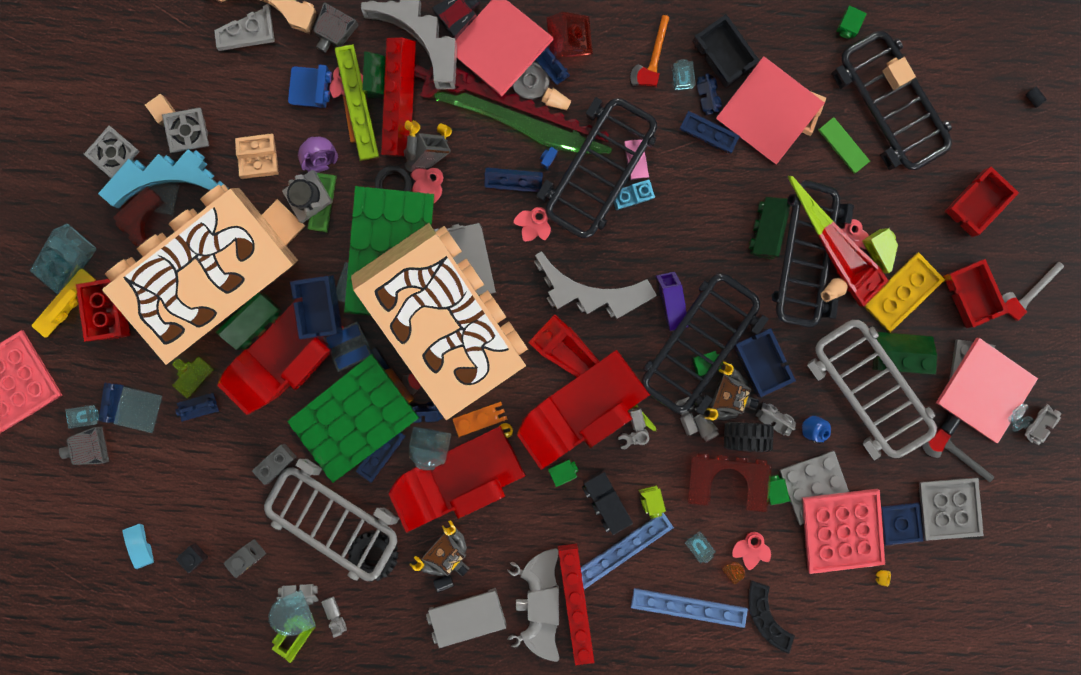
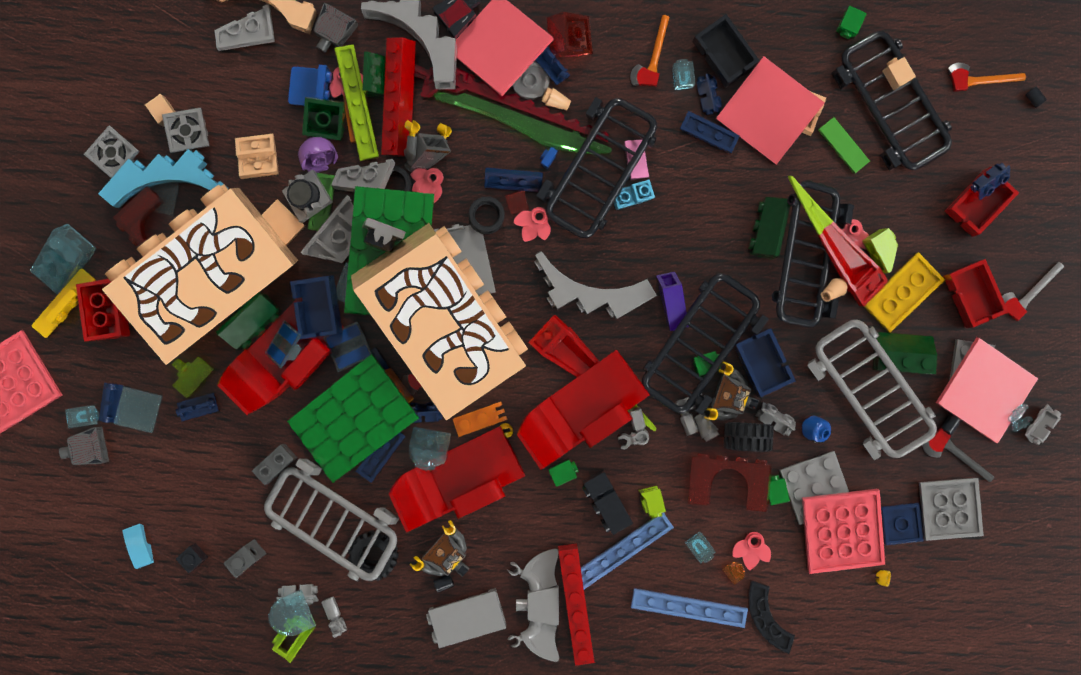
none -> piece [265,321,302,368]
none -> light grey wing [300,195,353,263]
none -> dark green slope [302,97,346,140]
none -> light grey wing [331,159,395,192]
none -> light grey piece [362,218,406,252]
none -> black tyre [468,197,505,234]
none -> clear red tile [505,190,529,214]
none -> piece [947,62,1026,92]
none -> dark blue hinge [971,163,1010,200]

